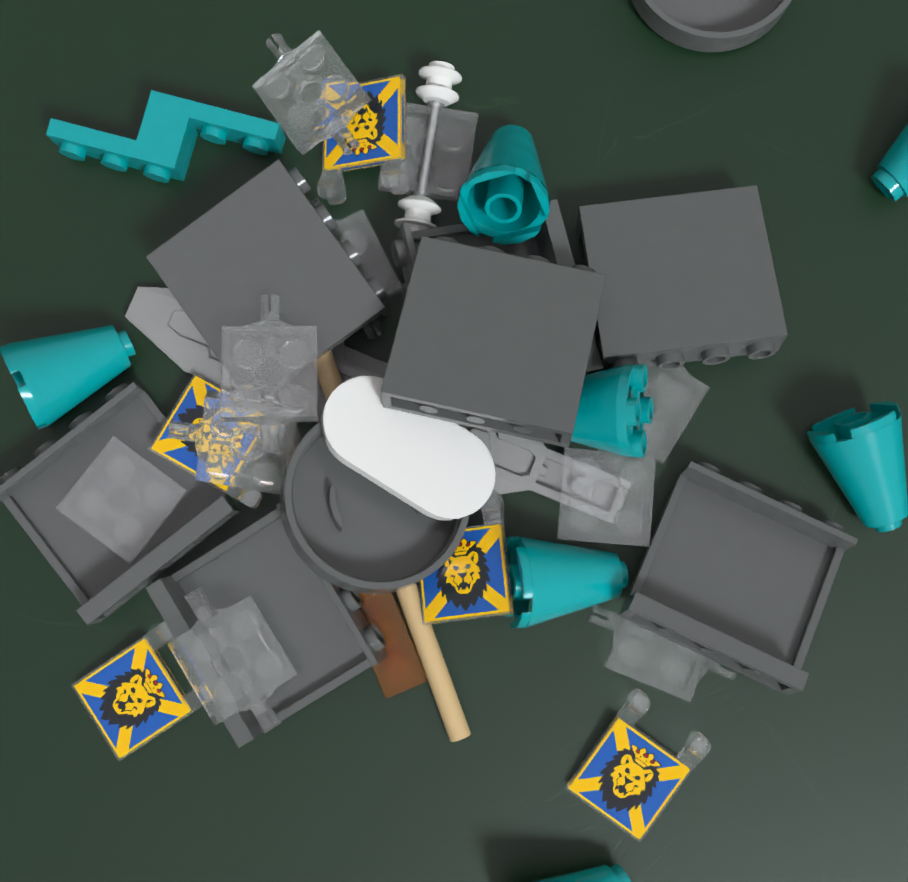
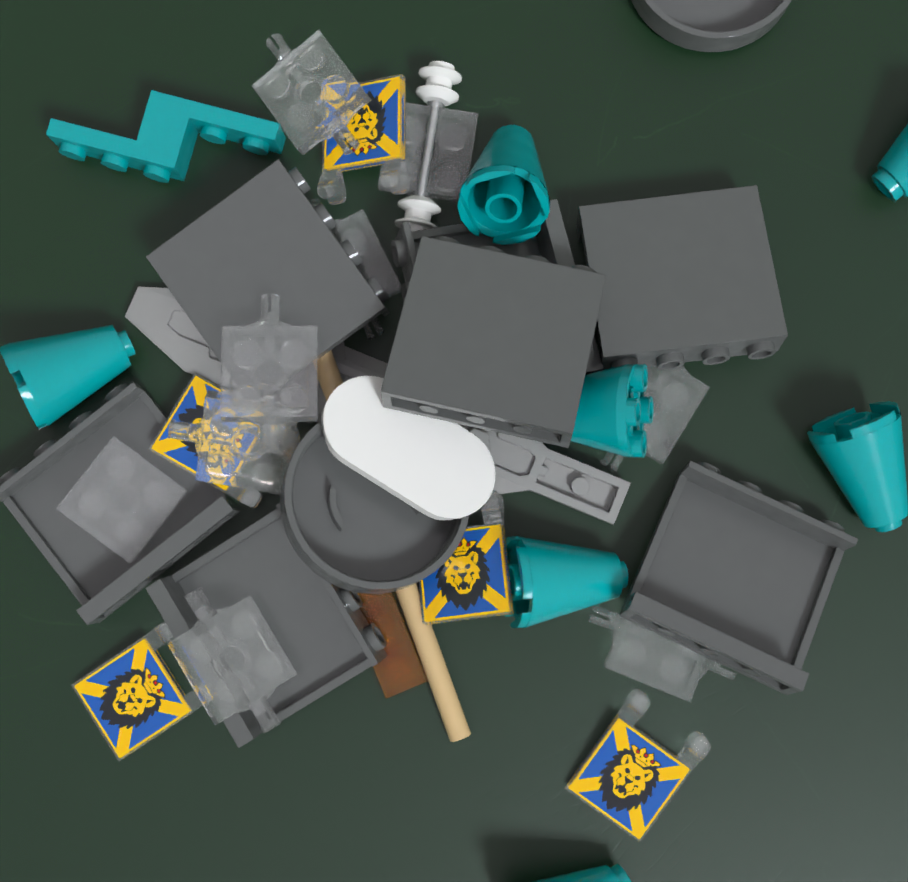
clear plate [557,448,656,547] -> none

